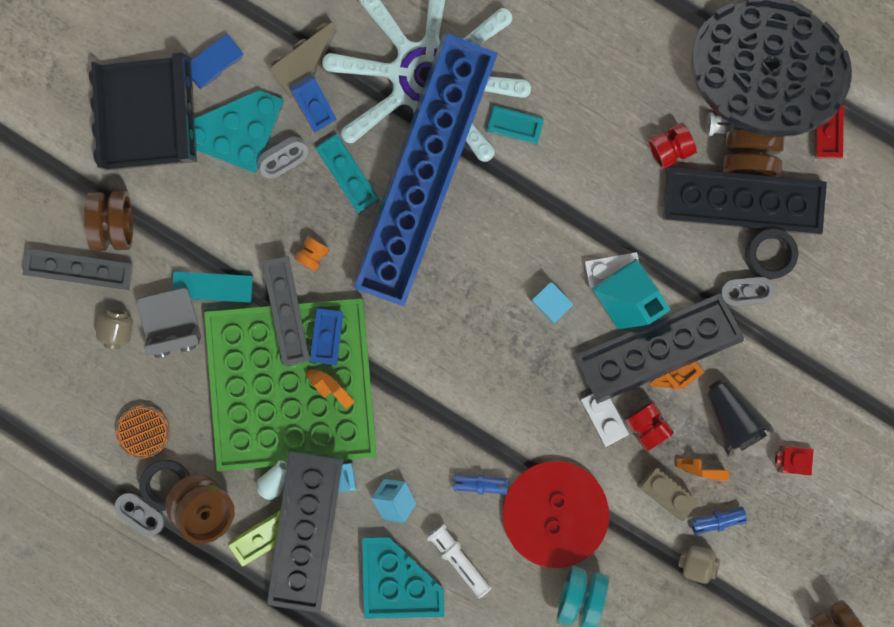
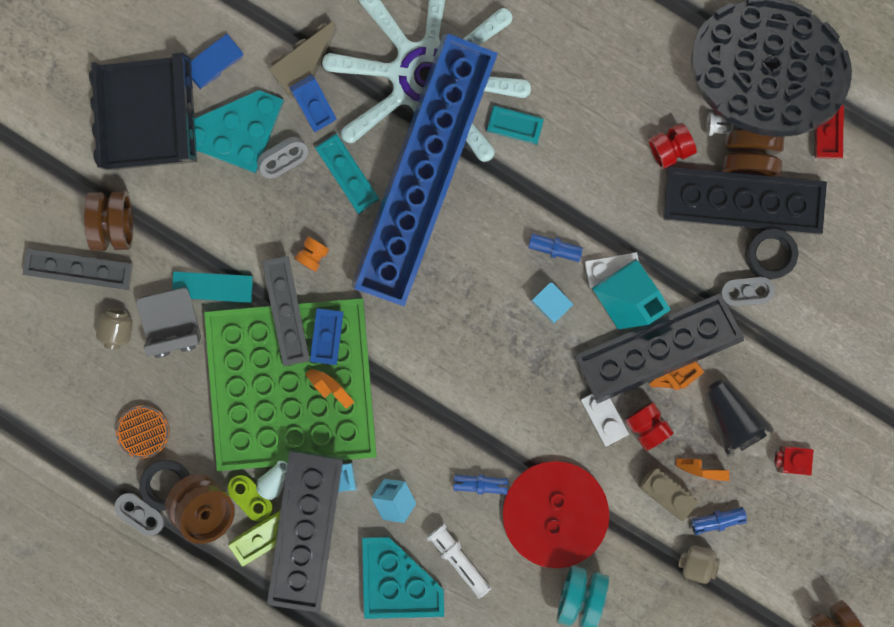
none -> lime plate [228,475,273,522]
none -> blue pin [528,233,583,262]

